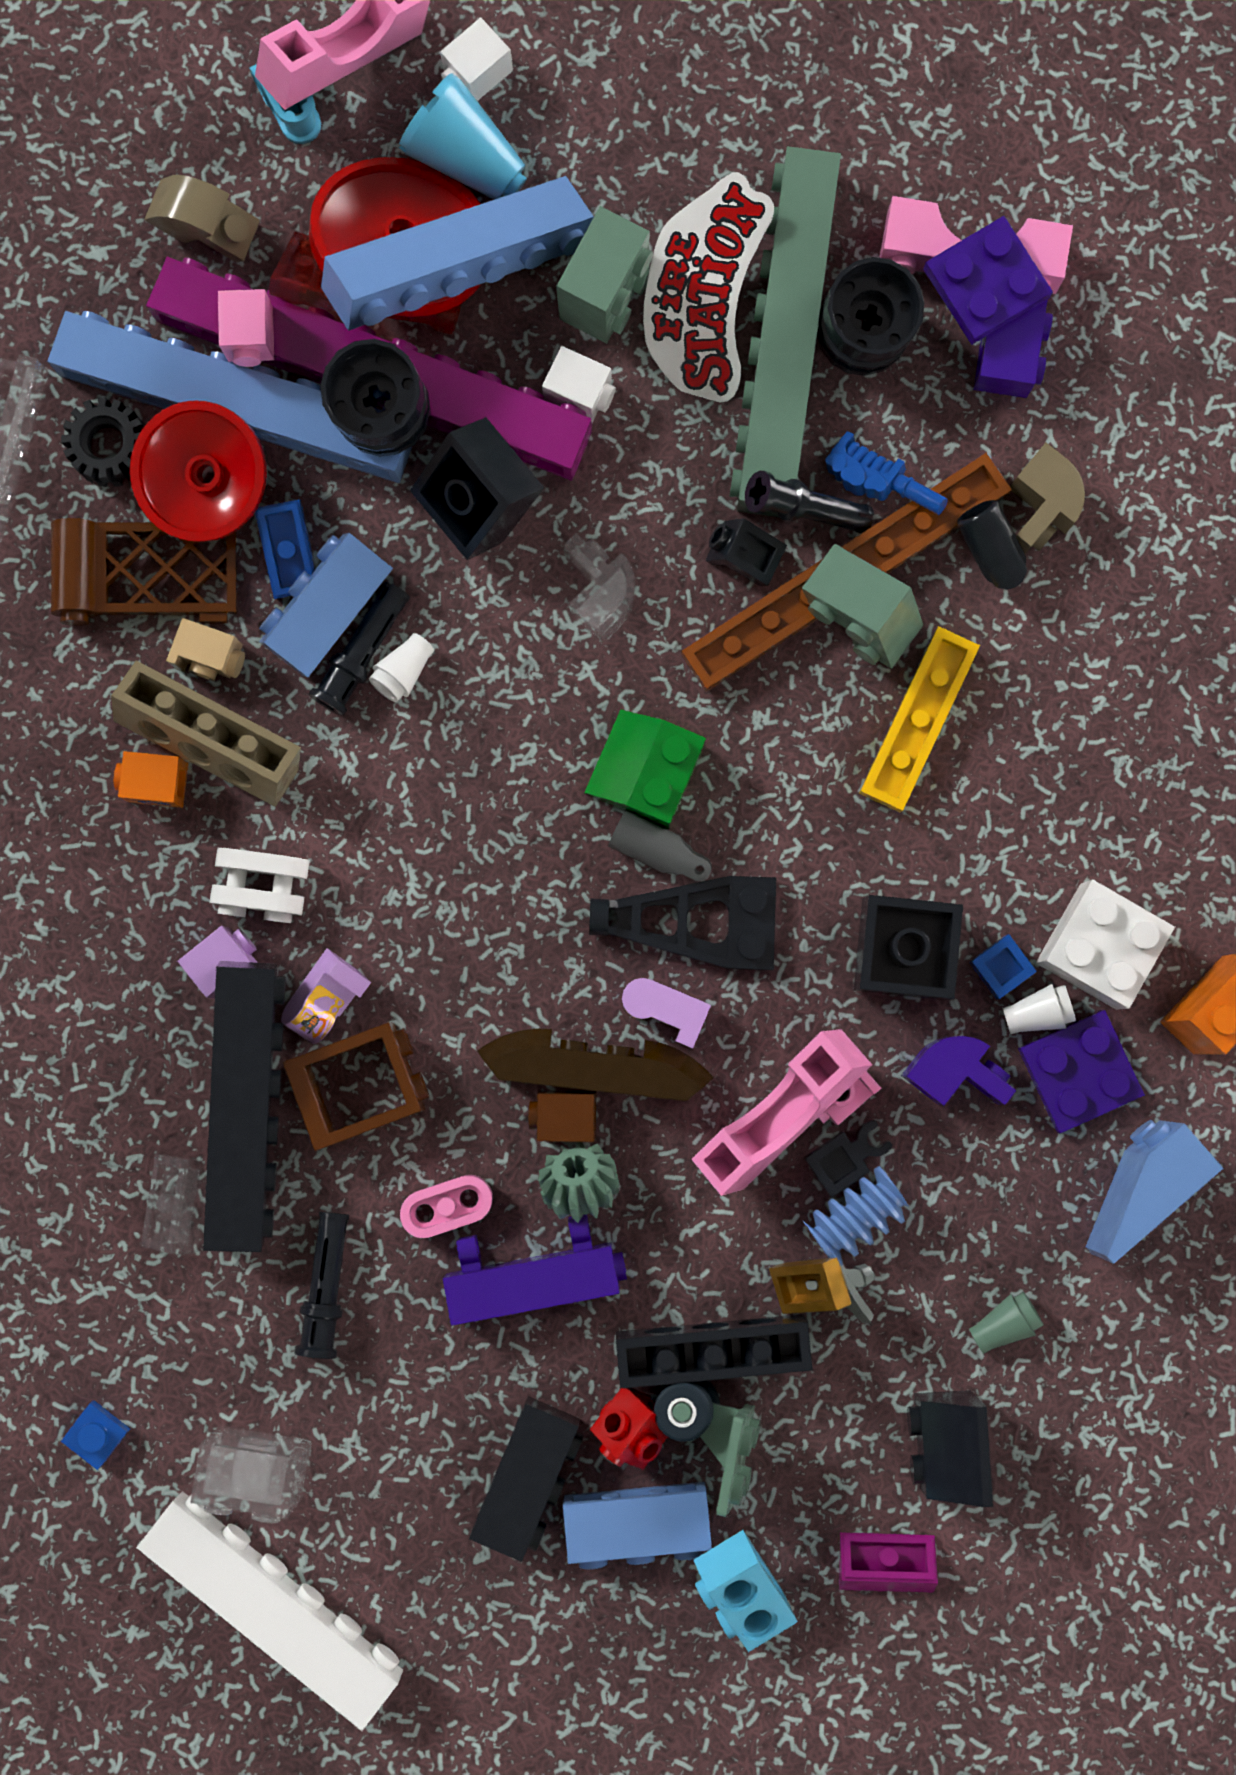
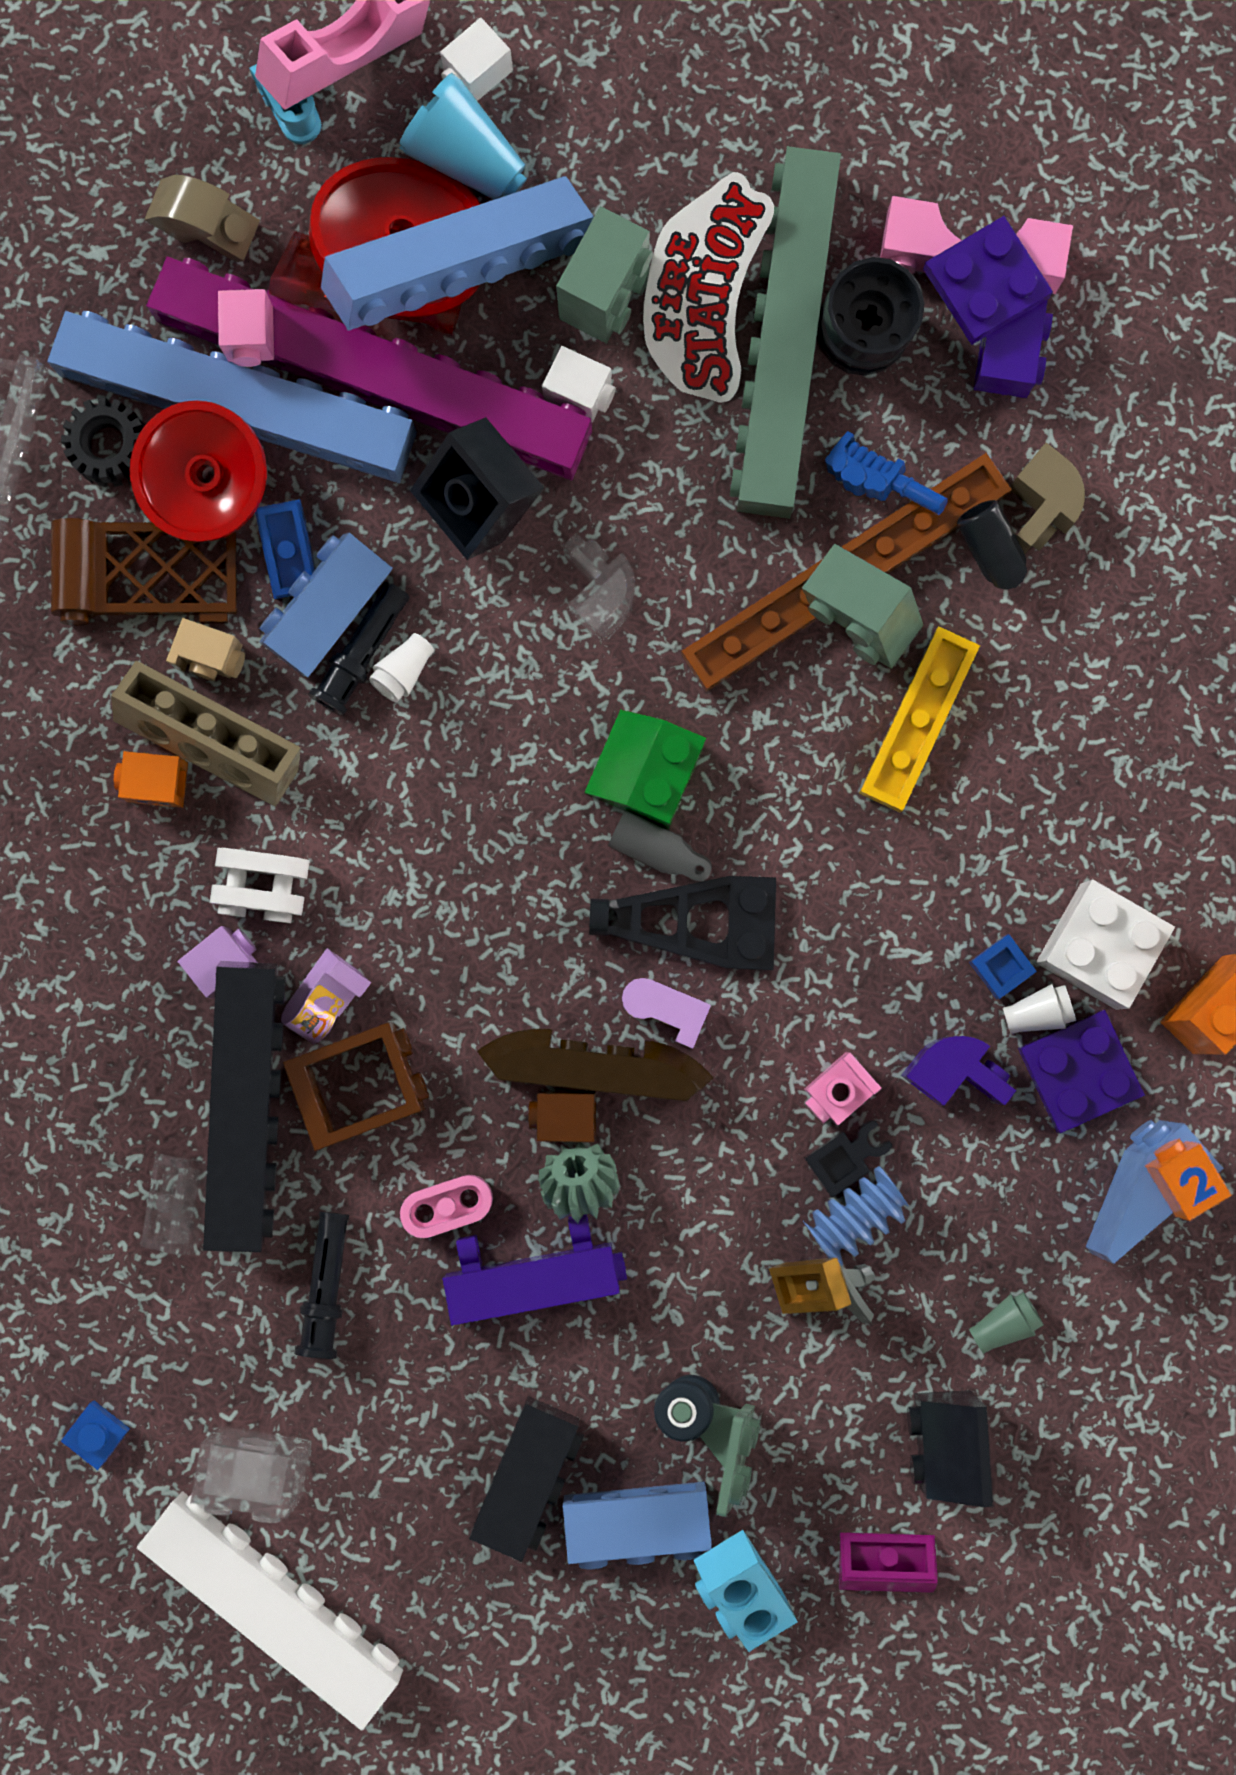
black wheel [320,339,431,457] -> none
red brick [590,1388,668,1470] -> none
black brick [616,1314,813,1389] -> none
bright pink arch [691,1029,872,1196] -> none
black bracket [706,518,787,586] -> none
black pin [745,470,874,534] -> none
black brick [853,895,963,1000] -> none
none -> orange brick [1145,1139,1232,1221]

